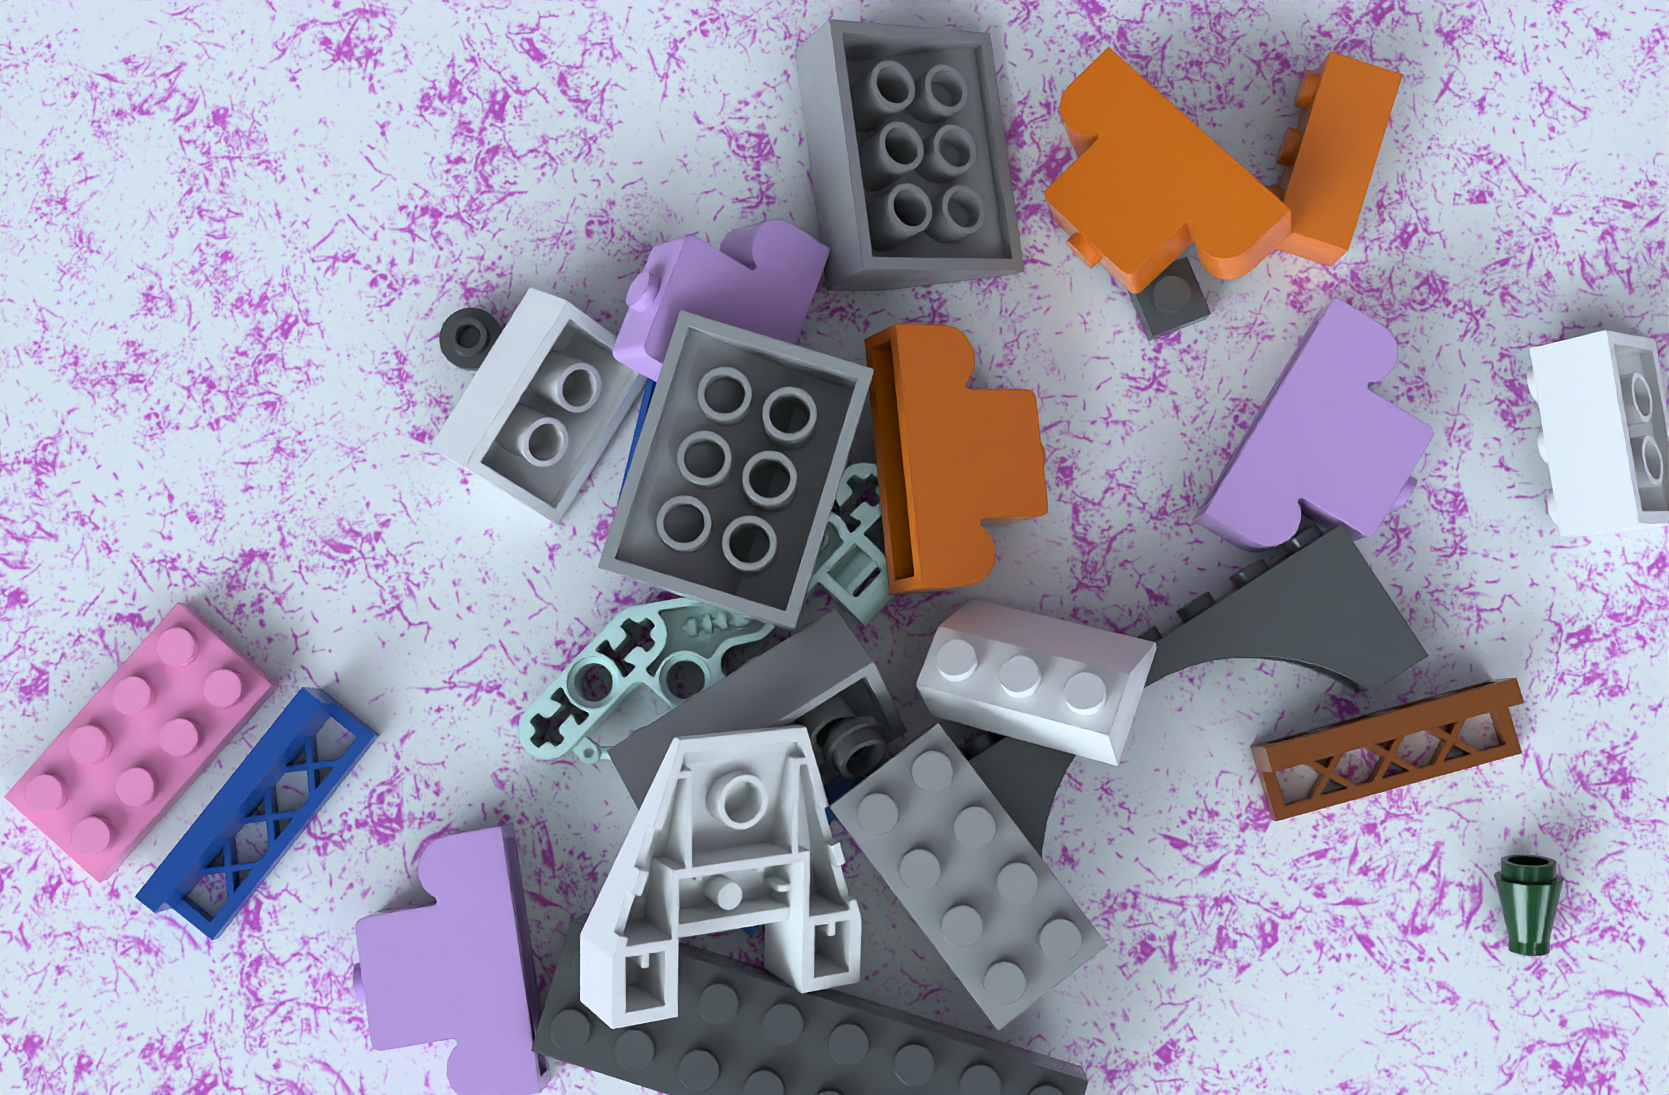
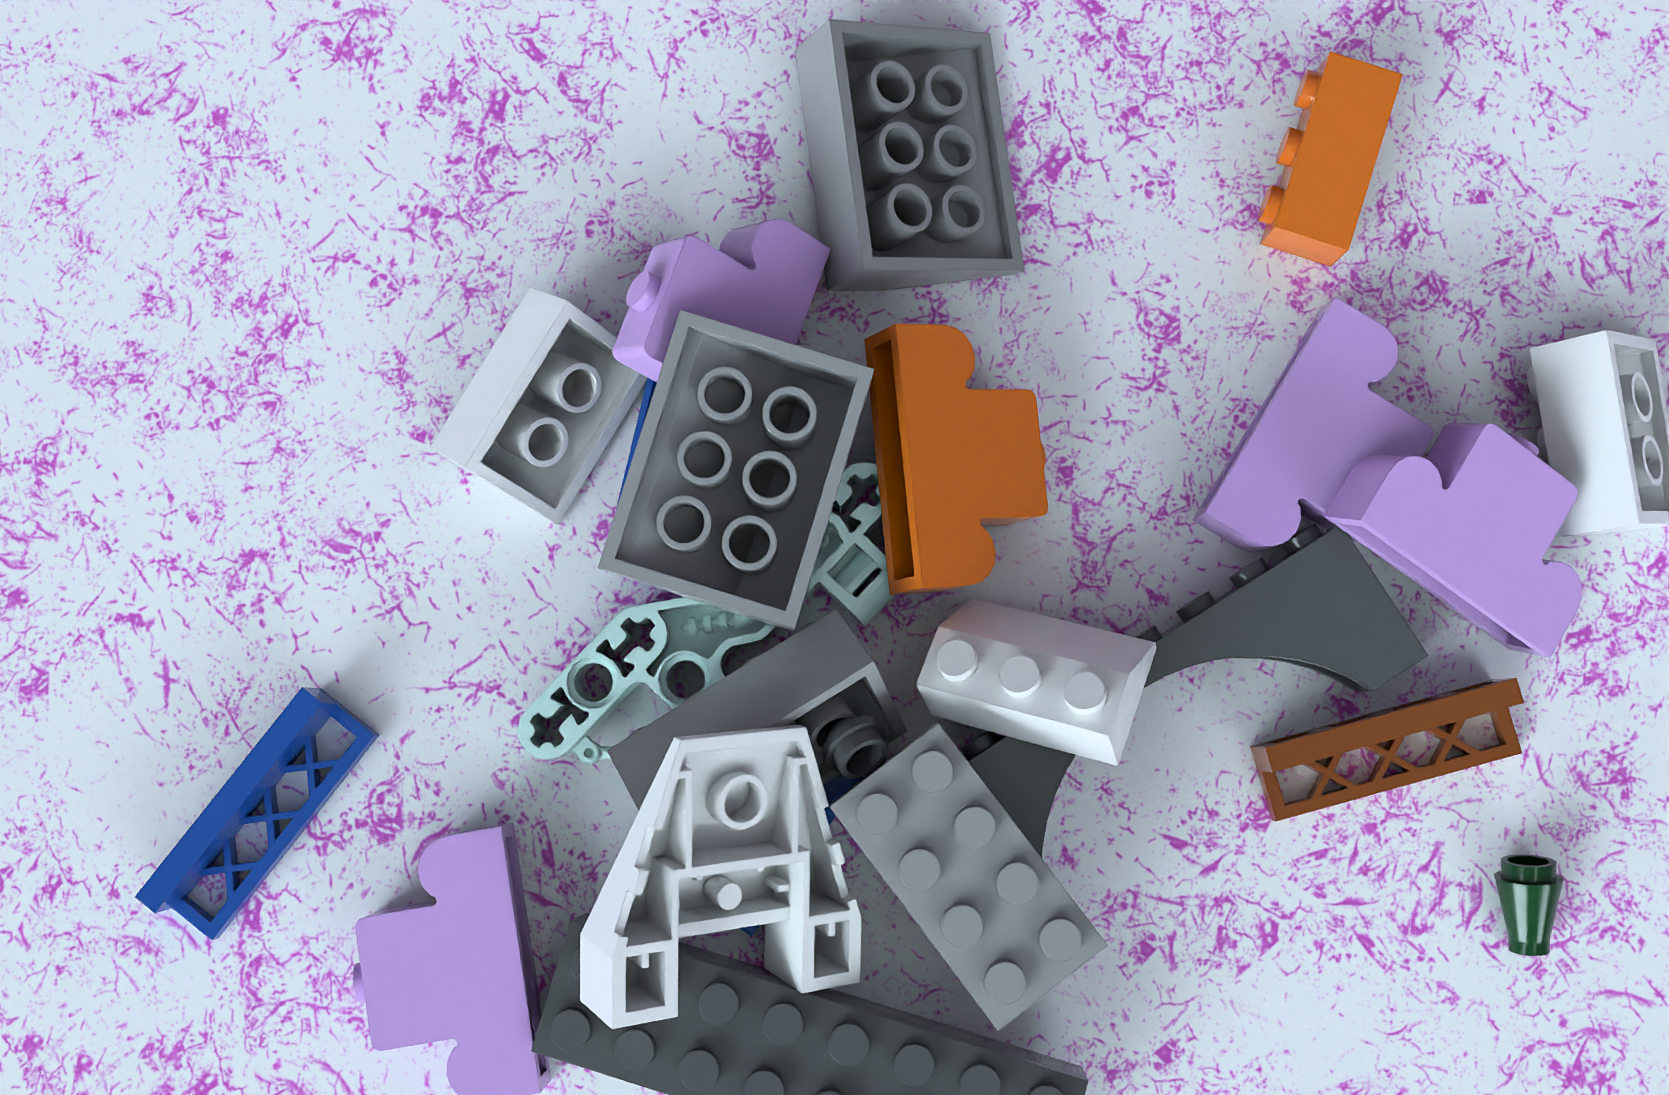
bright pink plate [4,602,280,882] -> none
dark grey plate [439,308,502,371] -> none
orange brick [1044,47,1292,294] -> none
dark grey plate [1127,257,1211,341] -> none
none -> lavender brick [1324,423,1582,658]

